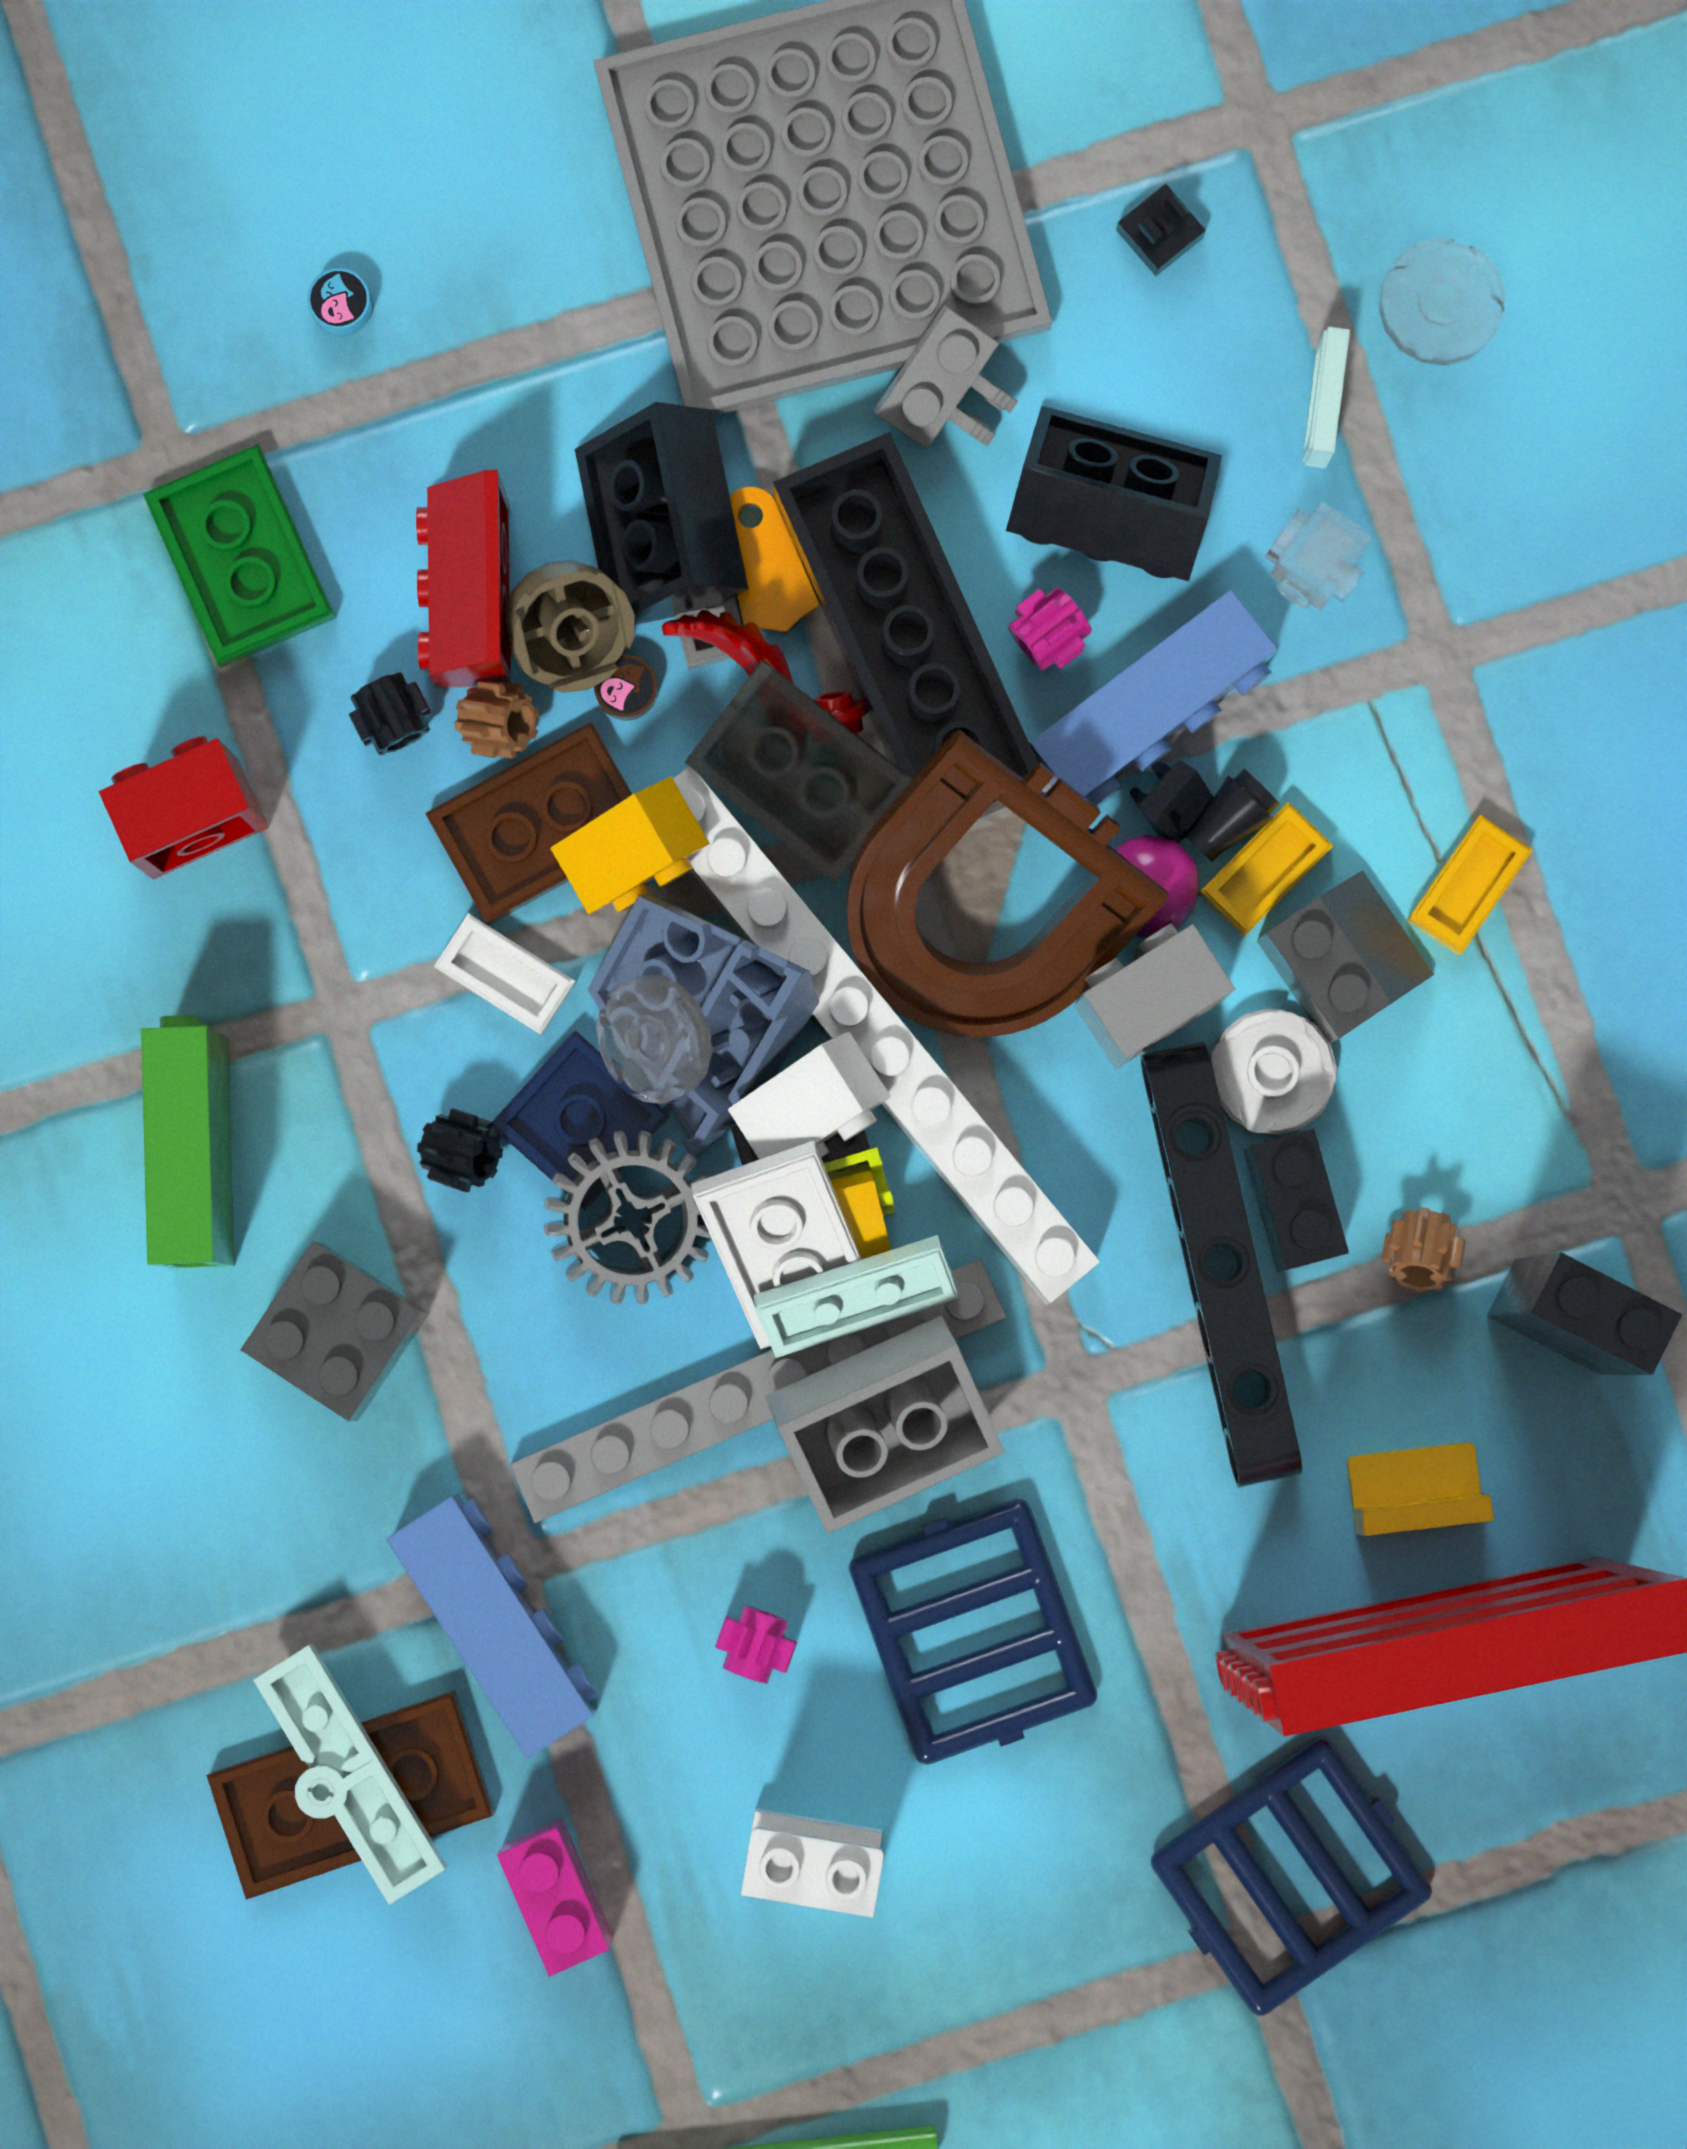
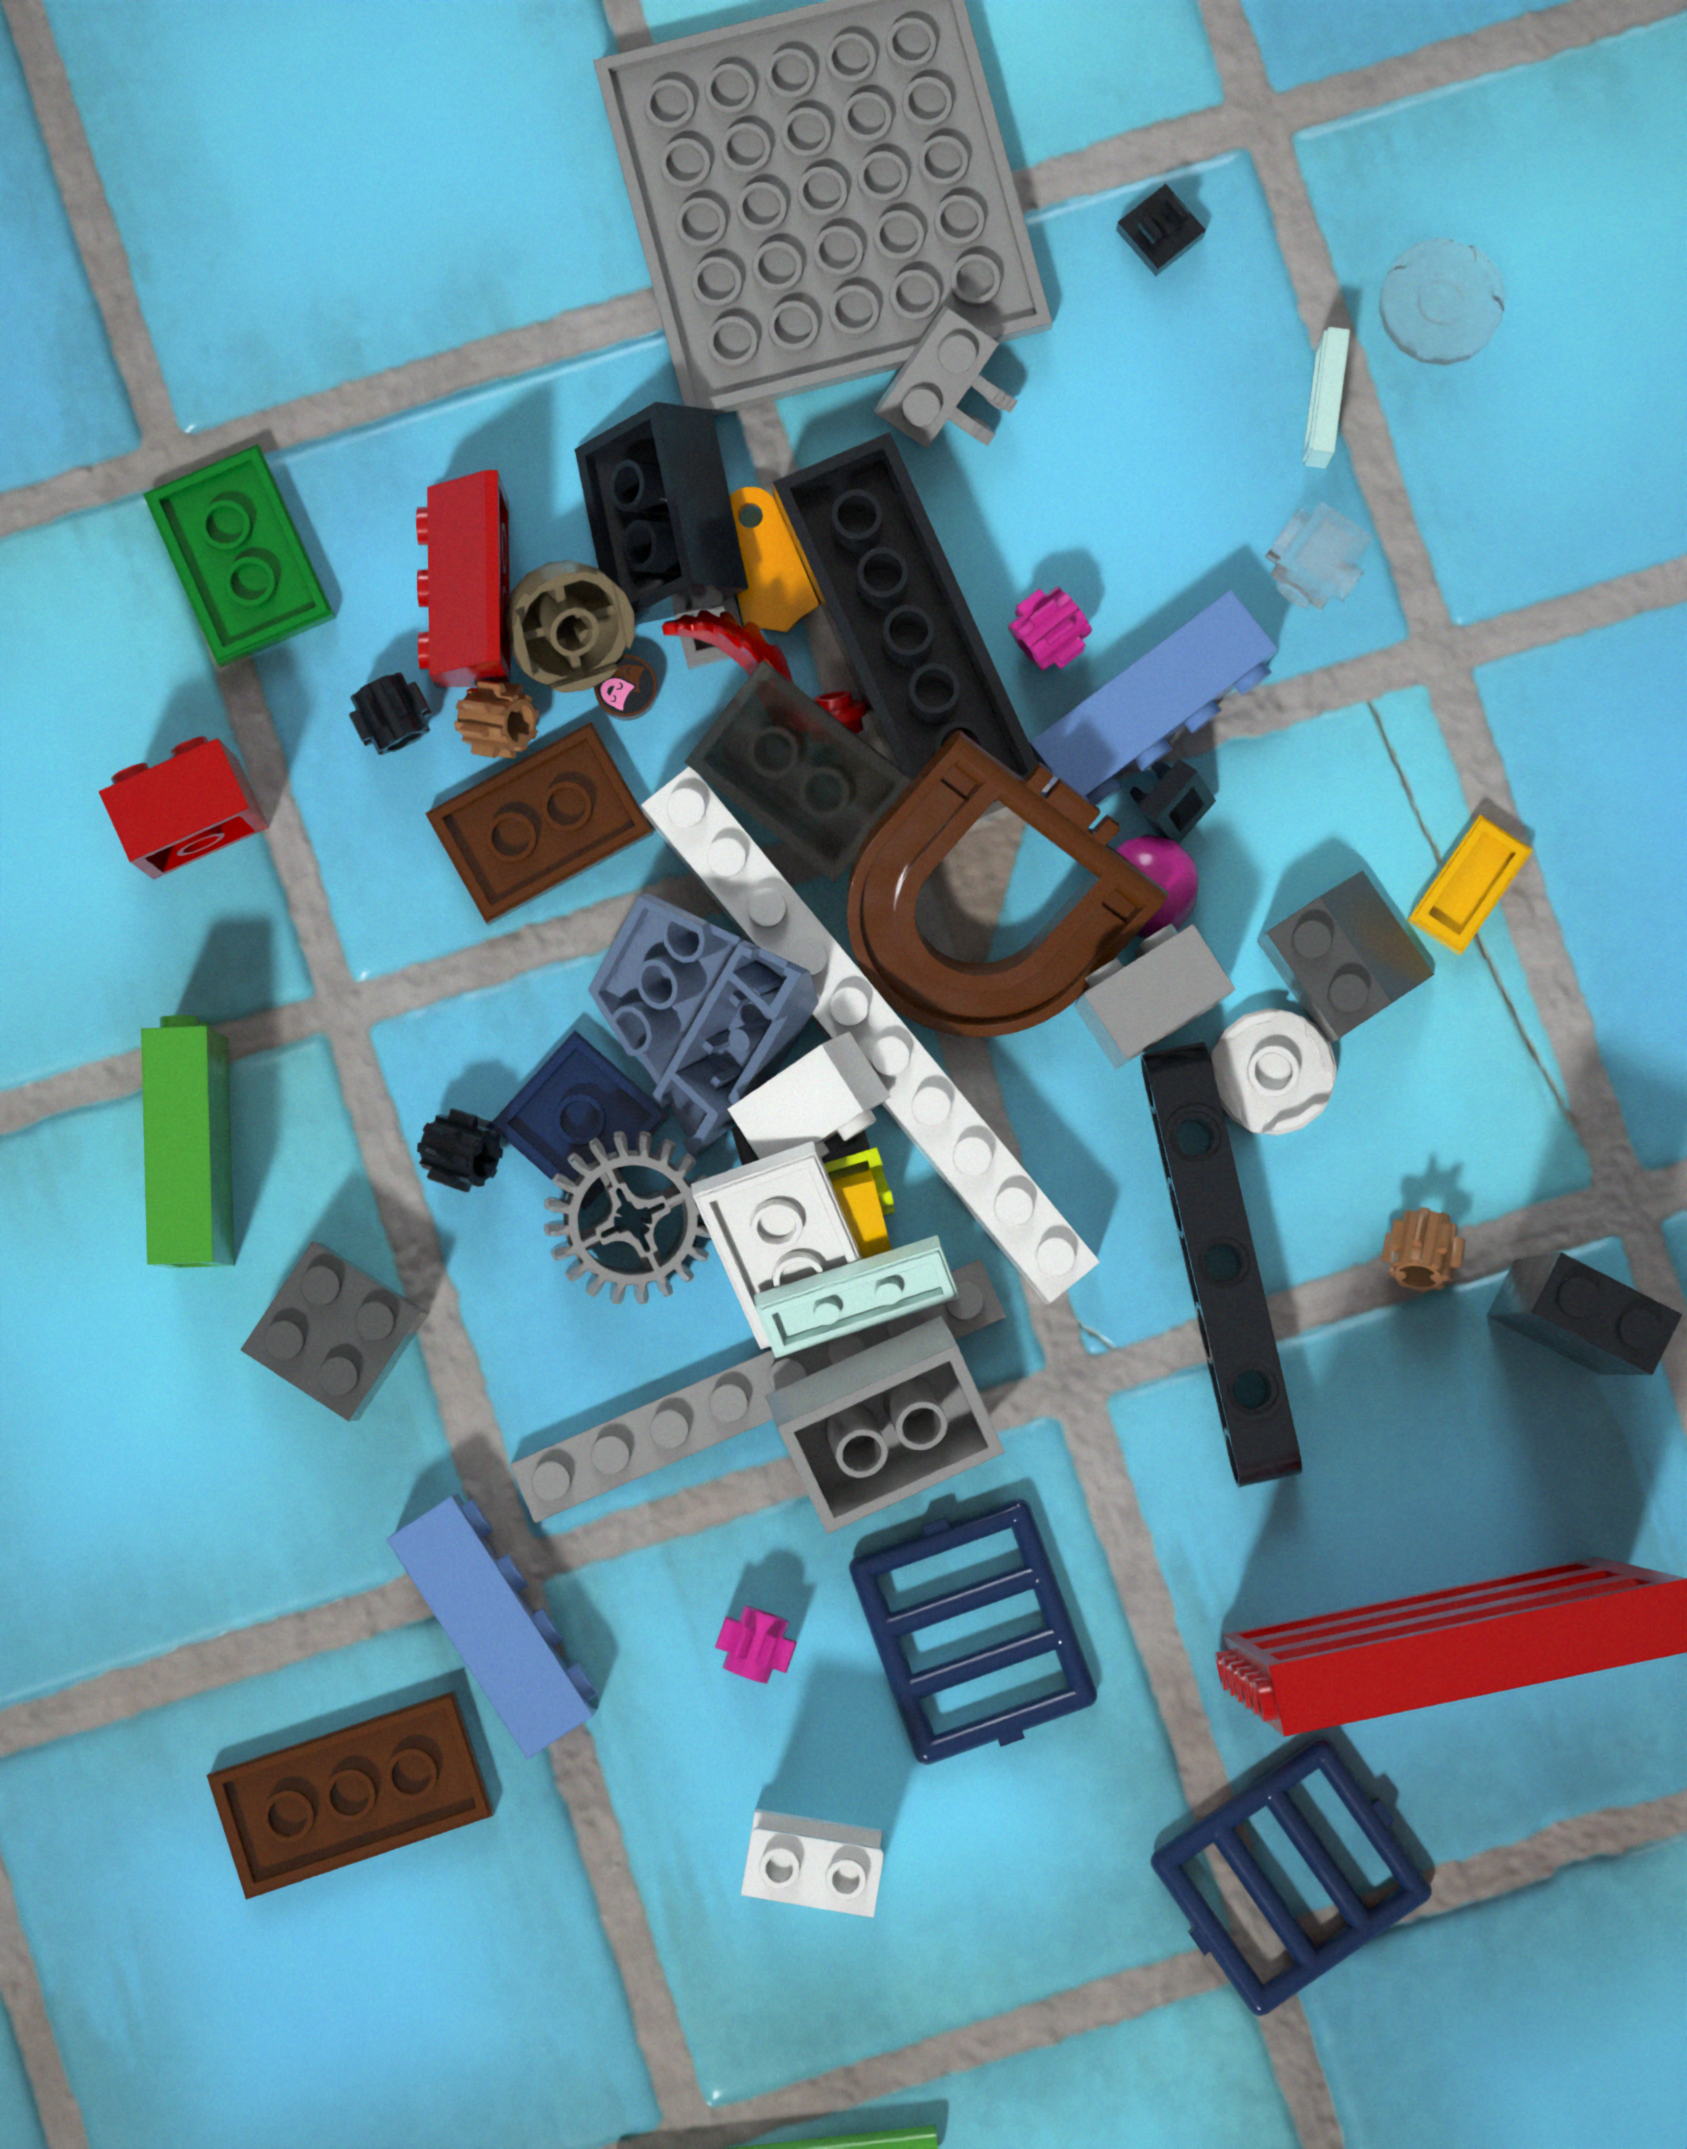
light aqua hinge [253,1643,448,1905] -> none
tile [307,268,373,335] -> none
white tile [434,913,576,1036] -> none
dark pink brick [496,1818,614,1977] -> none
yellow brick [550,777,710,915] -> none
clear tile [596,974,712,1104] -> none
black slope [1006,405,1222,582] -> none
black cone [1185,768,1280,862] -> none
yellow tile [1198,802,1333,938] -> none
black brick [1243,1128,1349,1272] -> none
yellow panel [1347,1442,1494,1536] -> none

